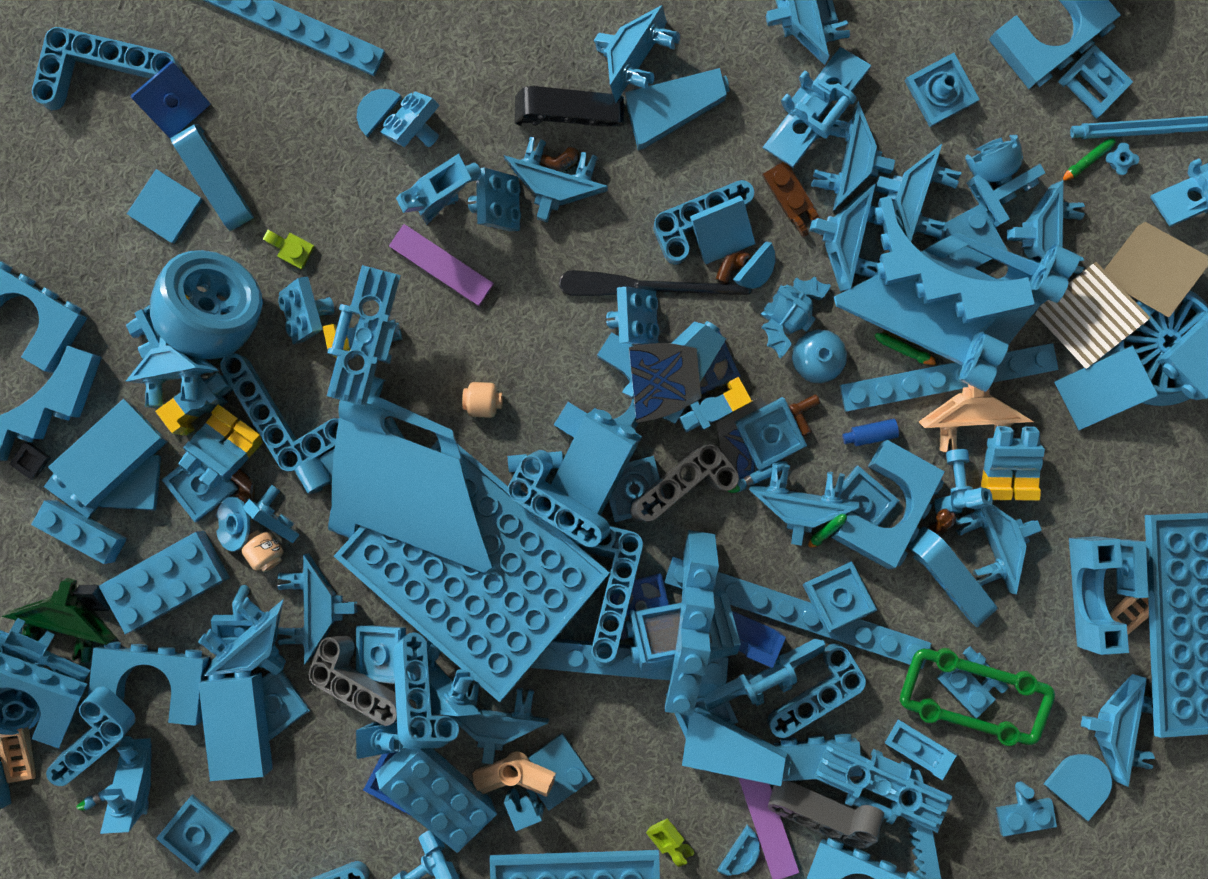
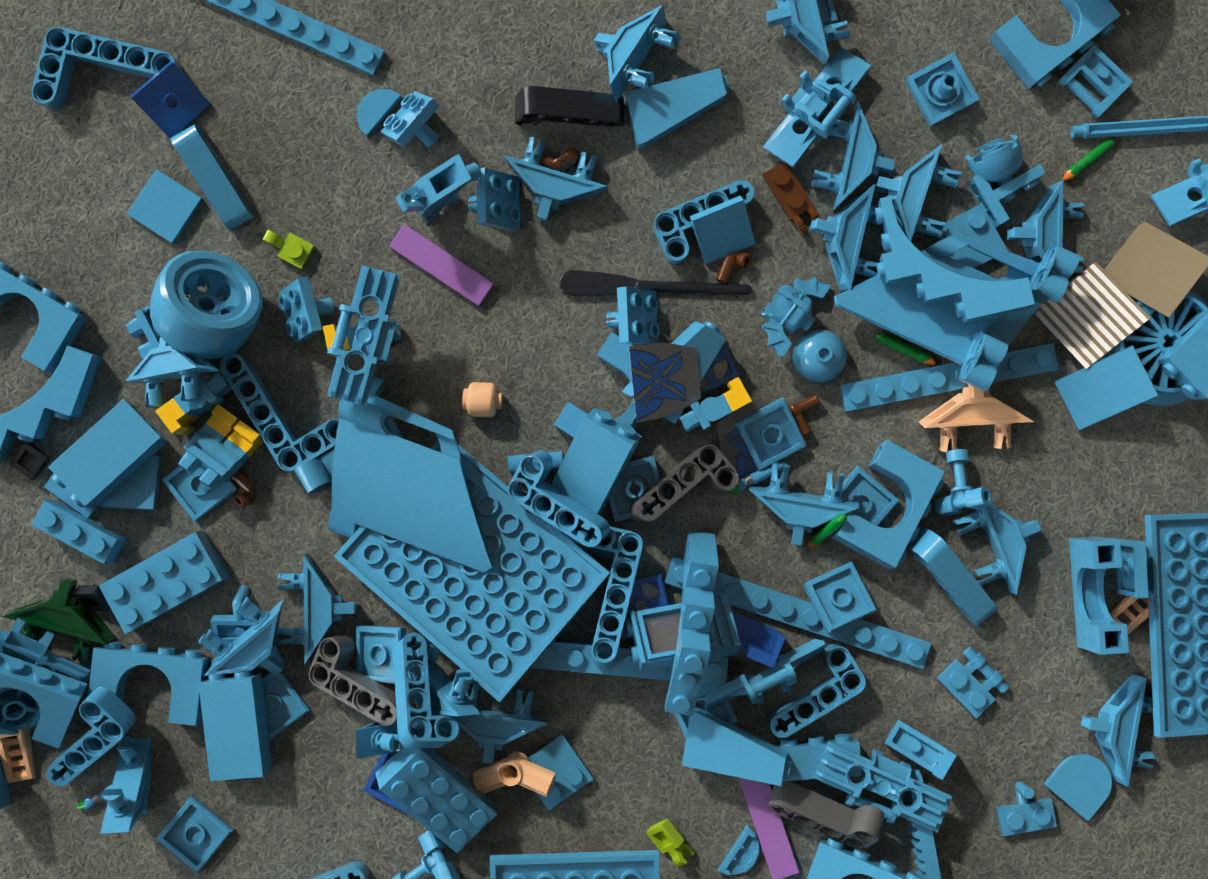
dark azure dish [216,497,250,551] -> none
light nougat head [242,530,283,572] -> none
dark azure plate [243,485,300,543] -> none
dark azure hinge [504,788,544,831] -> none
dark azure tile [733,241,775,289] -> none
blue cylinder [842,419,899,447] -> none
green bar [900,648,1055,746] -> none
reddish brown arm [928,509,957,536] -> none
dark azure hips [981,426,1045,500] -> none
dark azure plate [1106,143,1139,175] -> none

